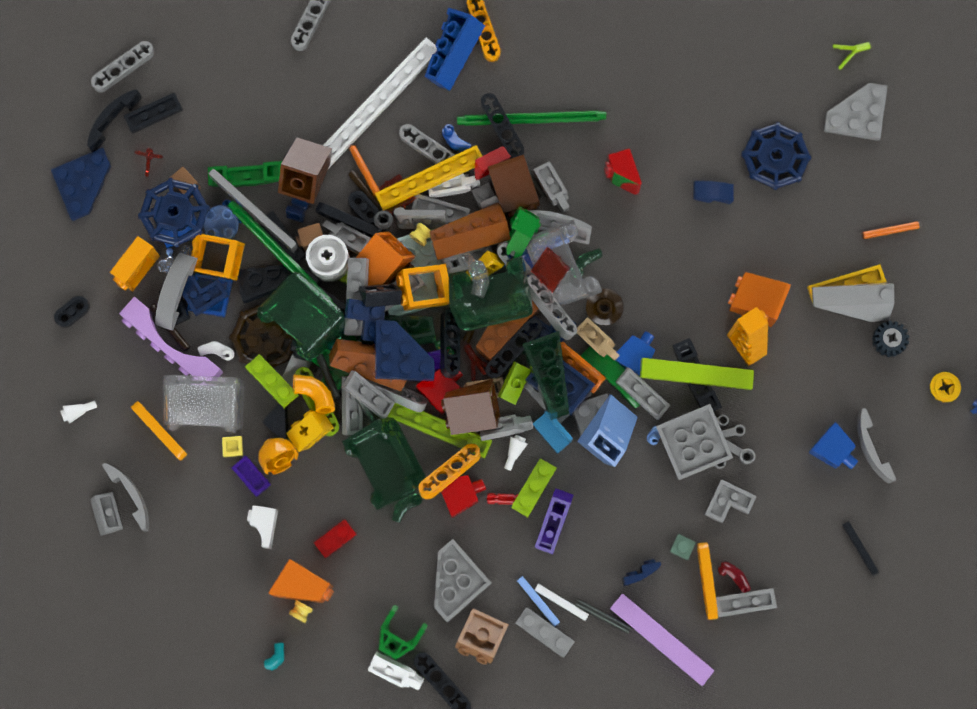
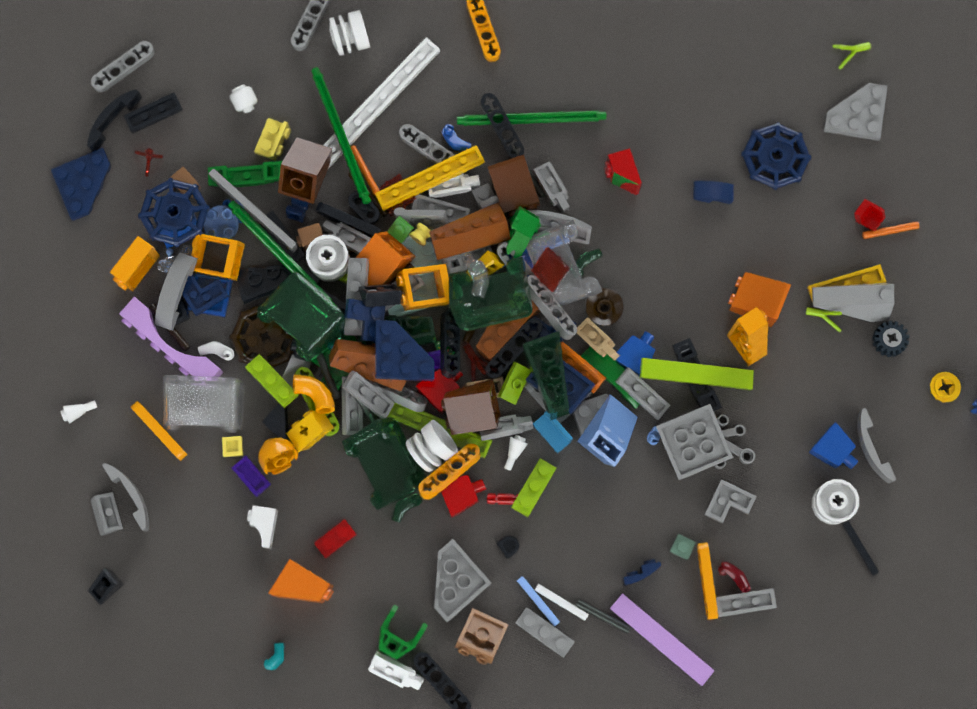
black plate [54,296,90,328] -> none
light yellow wheel [288,600,313,623] -> none
dark grey cone [374,211,393,231] -> none
blue wedge [424,8,485,91] -> none
red slope [474,146,511,180] -> none
dark purple slope [534,488,573,554] -> none
none -> black slope [88,568,124,605]
none -> white head [230,84,258,114]
none -> light yellow bracket [254,118,291,161]
none -> green piece [311,67,371,205]
none -> white wheel [329,10,370,56]
none -> bright green plate [387,216,414,244]
none -> white wheel [406,420,458,473]
none -> black tile [496,536,519,559]
none -> lime plant [806,307,842,332]
none -> white wheel [812,479,859,525]
none -> red panel [854,199,886,231]

